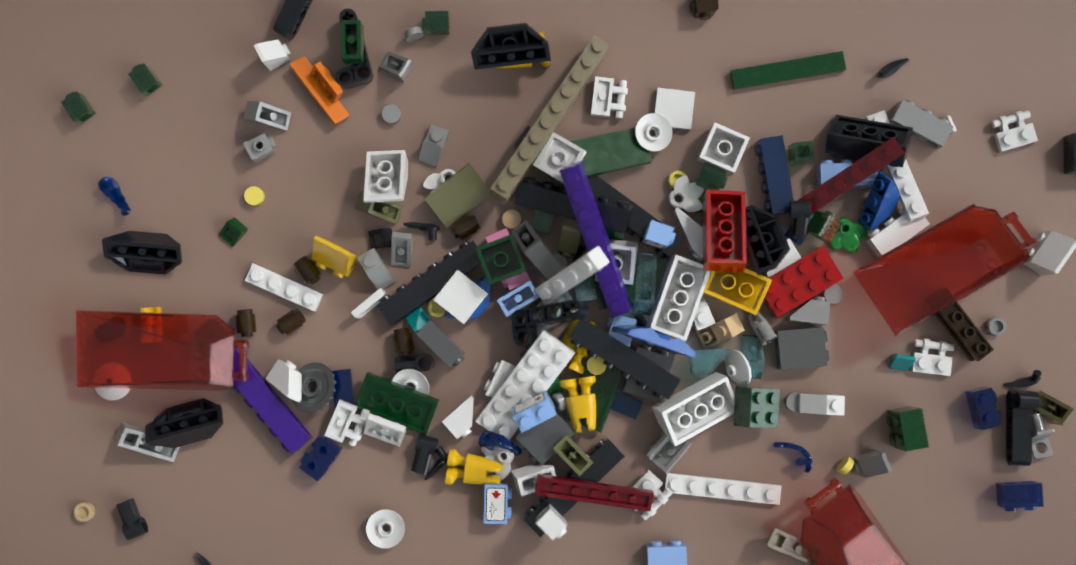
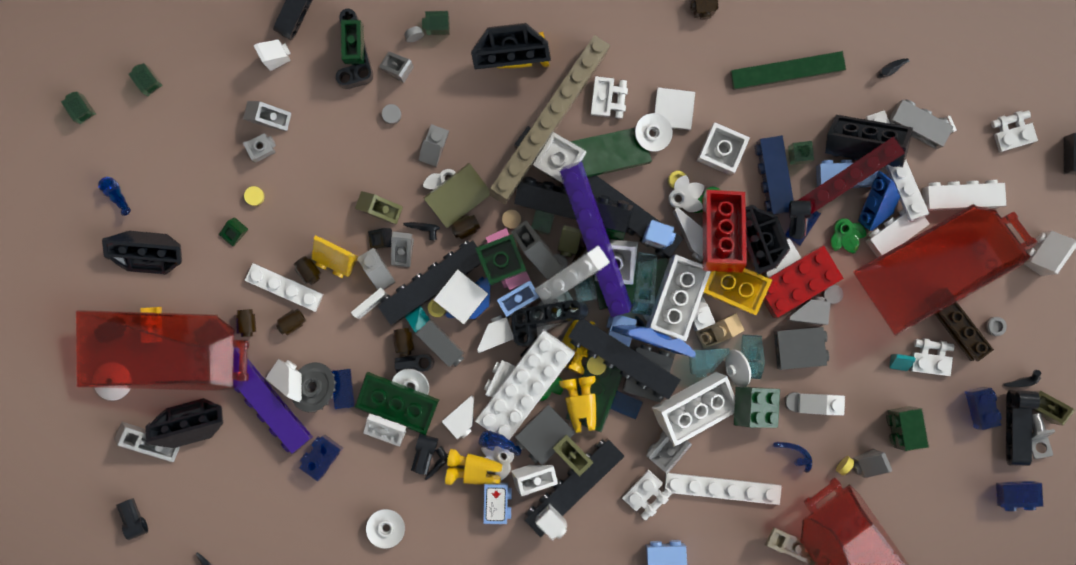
tan tile [73,502,95,522] -> none
orange bracket [289,56,349,125] -> none
white plate [324,399,370,446] -> none
white slope [364,150,408,203] -> none
light blue brick [511,390,557,433] -> none
dark red plate [534,474,654,511] -> none
light grey tile [550,392,567,413] -> none
clear green brick [696,162,727,190] -> none
light grey hinge [747,311,777,346] -> none
brick [807,211,841,243] -> none
none -> white slope [477,315,513,353]
none -> white brick [922,180,1006,211]

